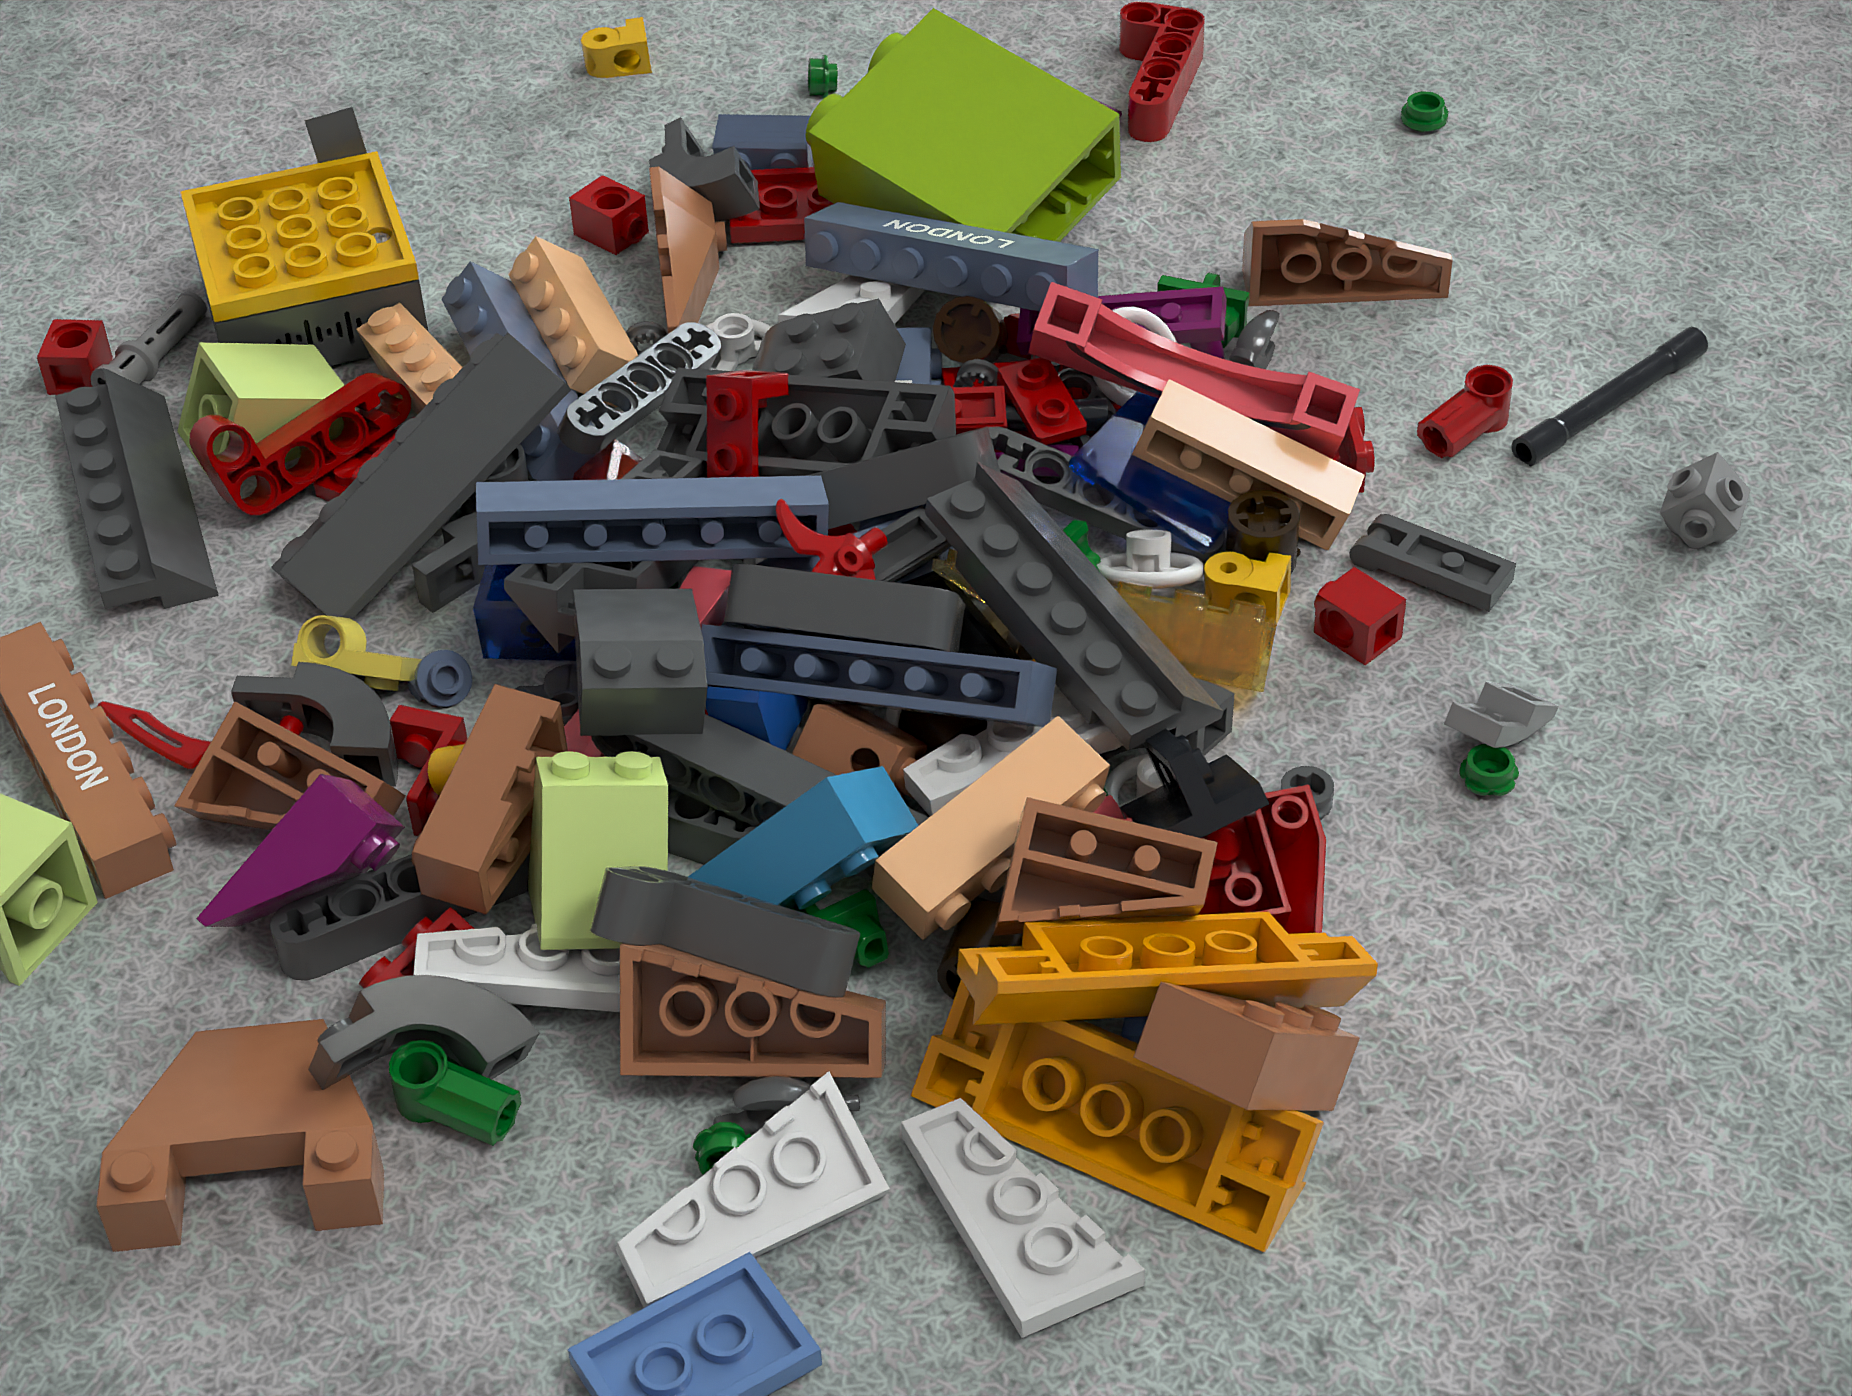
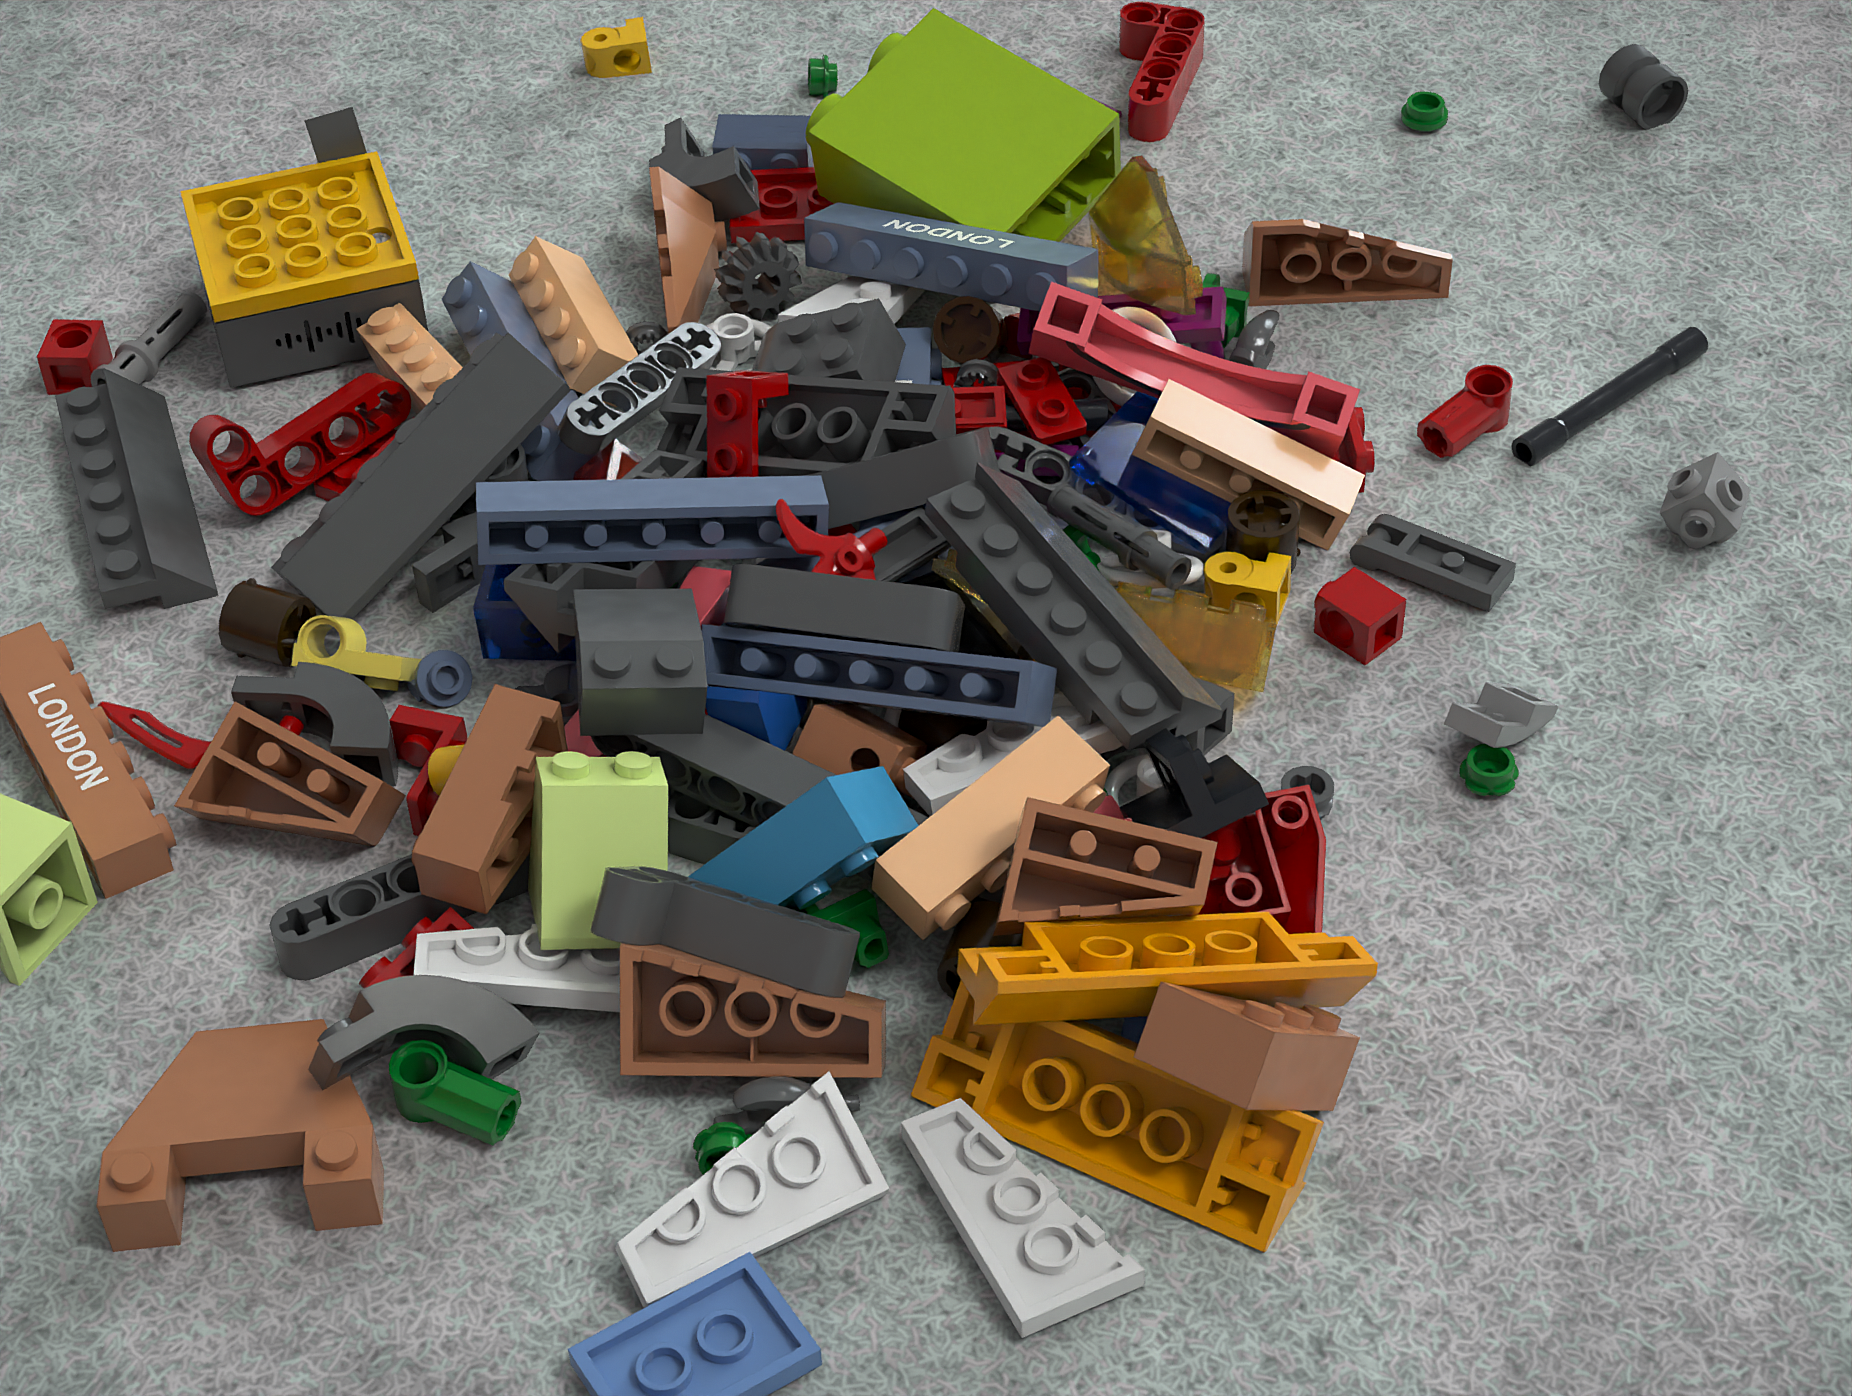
yellowish green slope [177,342,344,478] -> none
magenta slope [196,774,405,927] -> none
red brick [569,175,649,255] -> none
none -> dark brown piece [219,578,316,667]
none -> dark grey gear [714,231,802,321]
none -> dark grey pin [1047,483,1192,590]
none -> clear yellow wedge [1088,155,1203,315]
none -> dark grey wheel [1598,44,1688,130]

